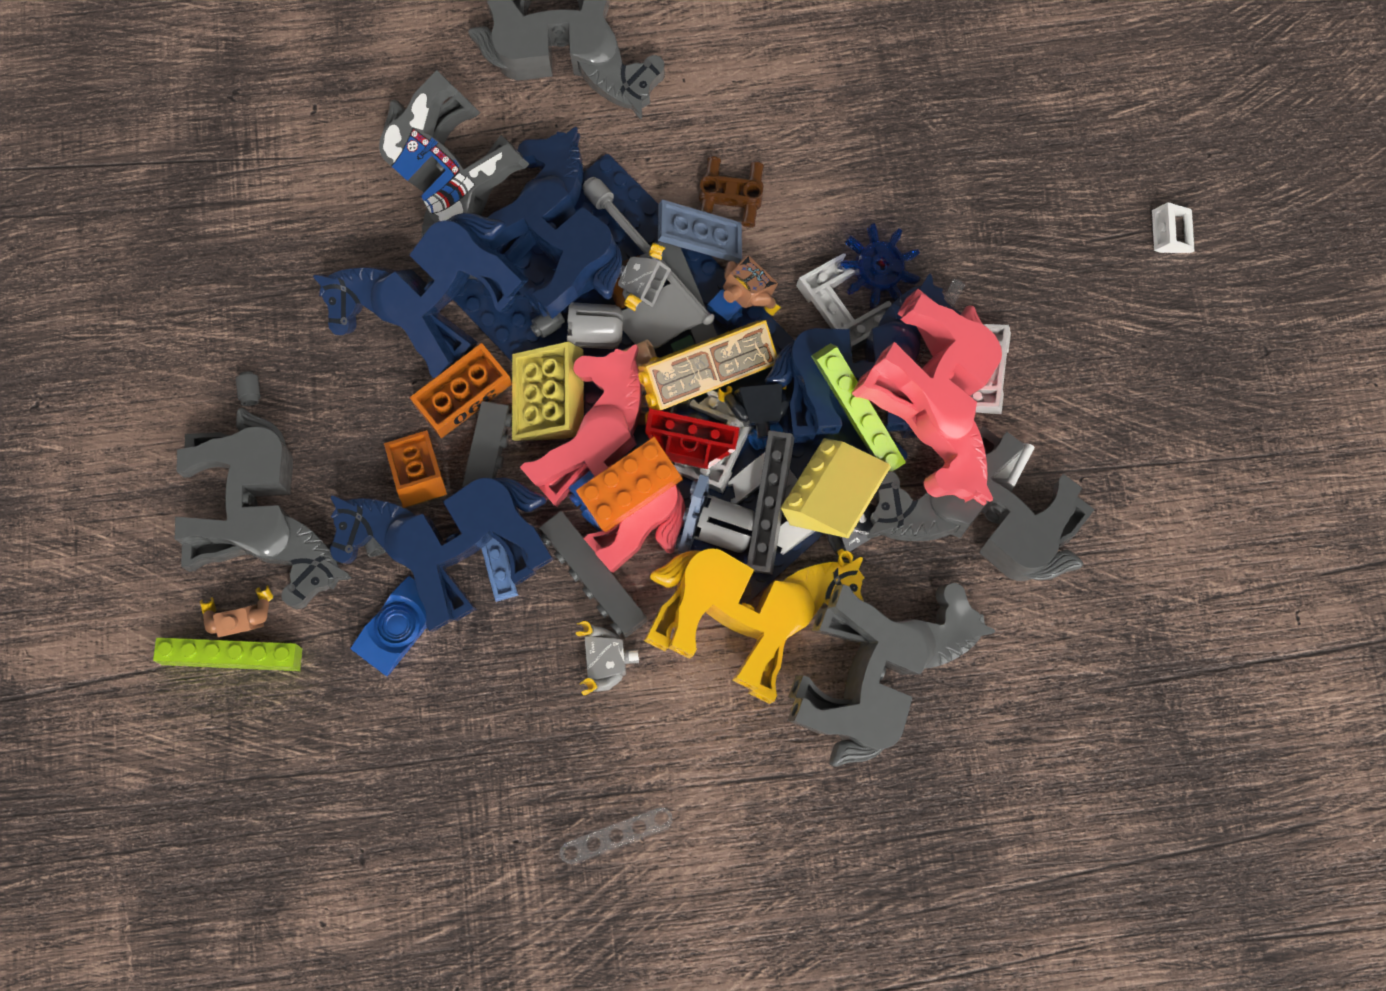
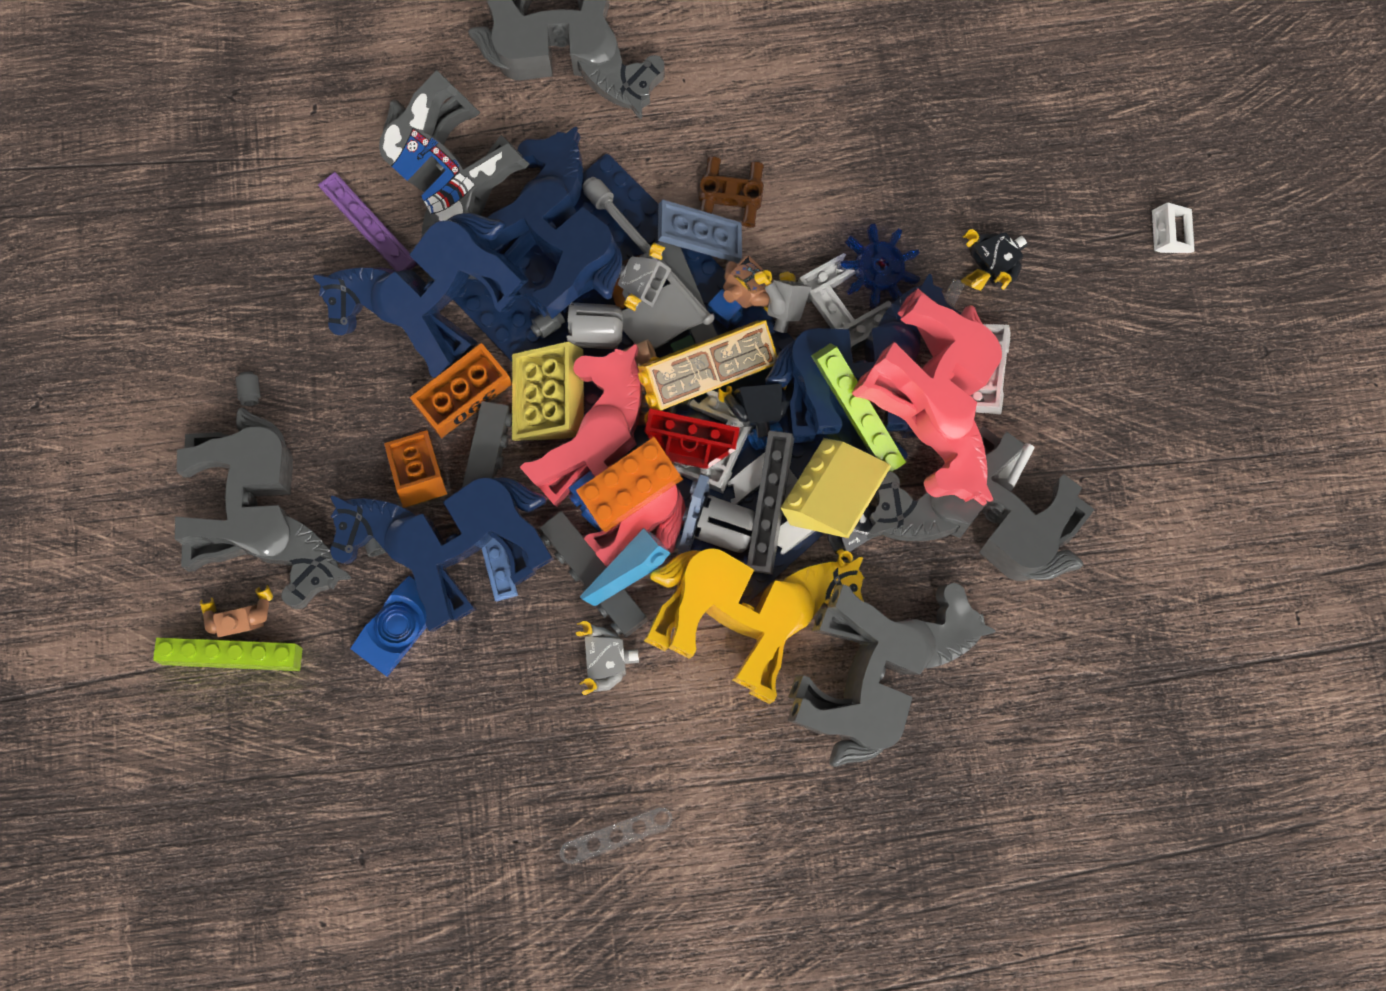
none -> medium lavender tile [318,172,418,271]
none -> dark azure slope [580,528,670,606]
none -> light grey torso [754,270,811,333]
none -> yellow slope [961,269,990,291]
none -> black torso [962,229,1027,290]

